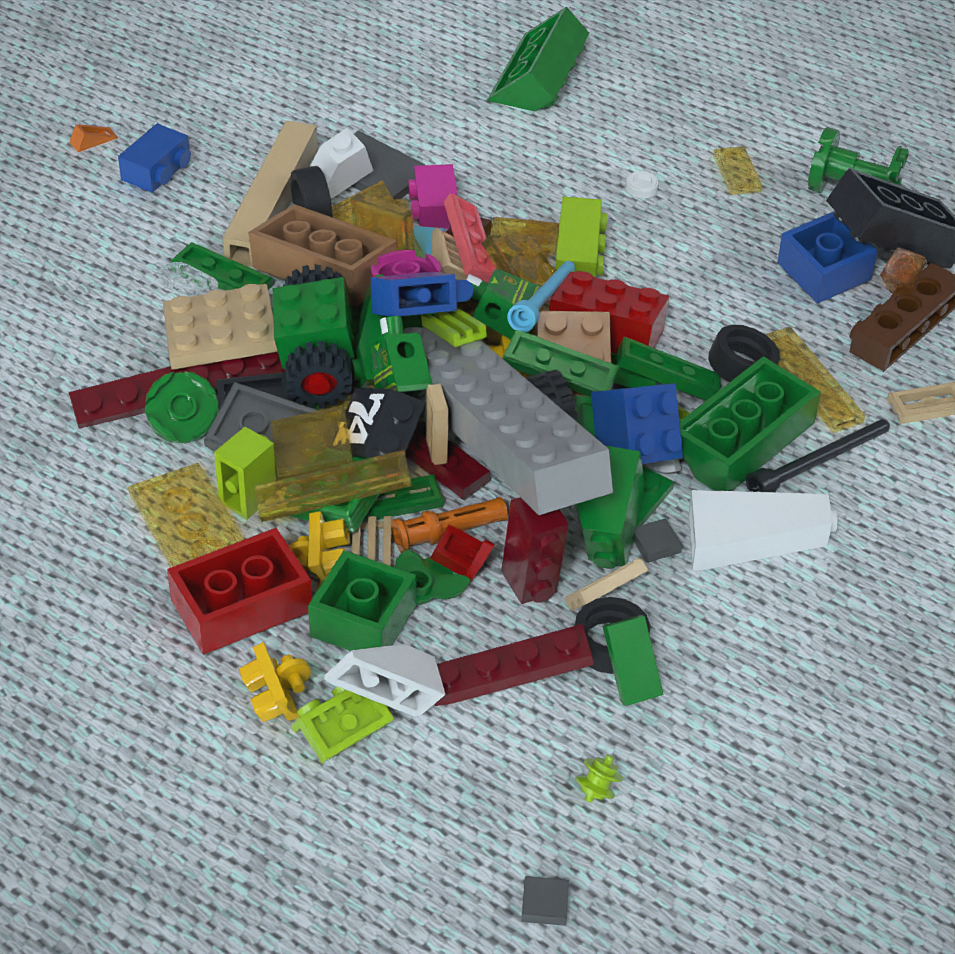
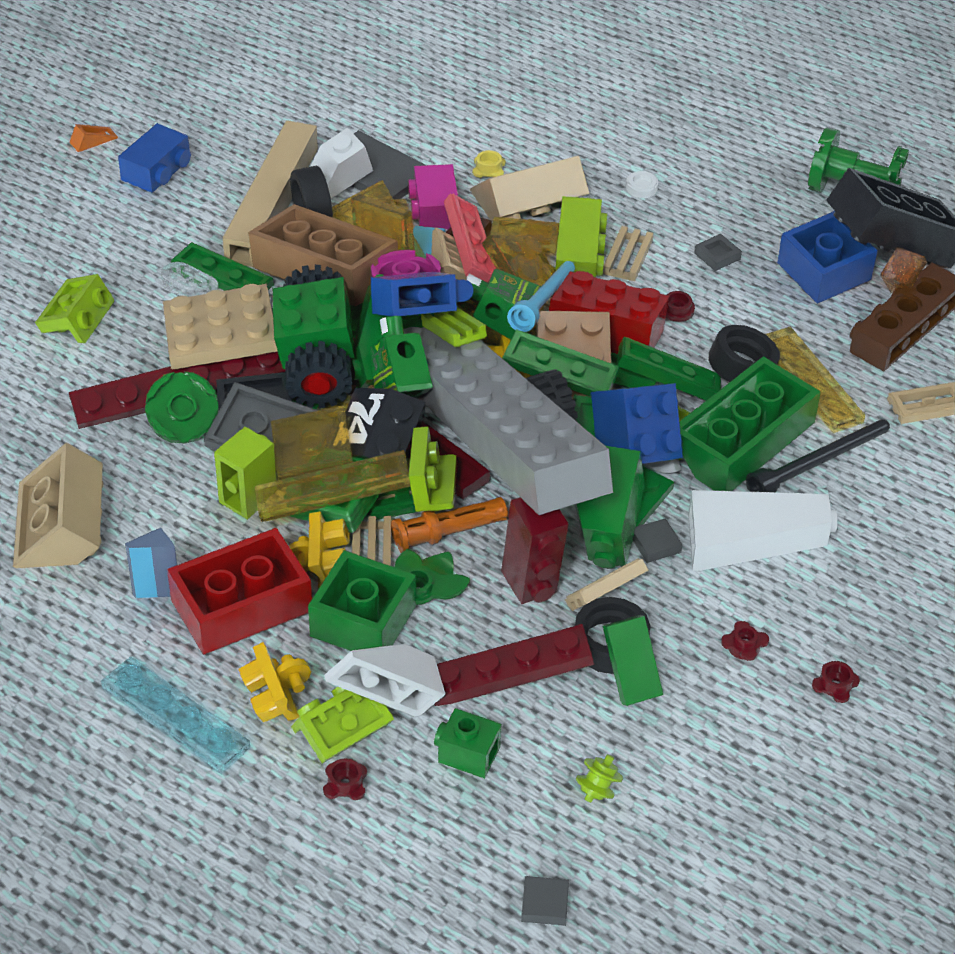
clear yellow tile [128,463,244,568] -> none
tan tile [426,384,448,465] -> none
red tile [430,524,495,582] -> none
green slope [487,6,589,111] -> none
clear yellow tile [713,146,762,195] -> none
none -> tan slope [13,442,103,568]
none -> lime bracket [35,274,114,343]
none -> clear light blue plate [101,656,251,775]
none -> sand blue slope [125,528,177,598]
none -> dark red plate [323,758,367,801]
none -> lime bracket [409,427,457,512]
none -> green brick [434,708,502,779]
none -> tan slope [470,156,590,224]
none -> light yellow plate [472,150,505,178]
none -> tan tile [603,226,653,281]
none -> dark red plate [666,291,695,322]
none -> dark grey tile [694,234,742,271]
none -> dark red plate [721,621,769,661]
none -> dark red plate [812,661,860,703]

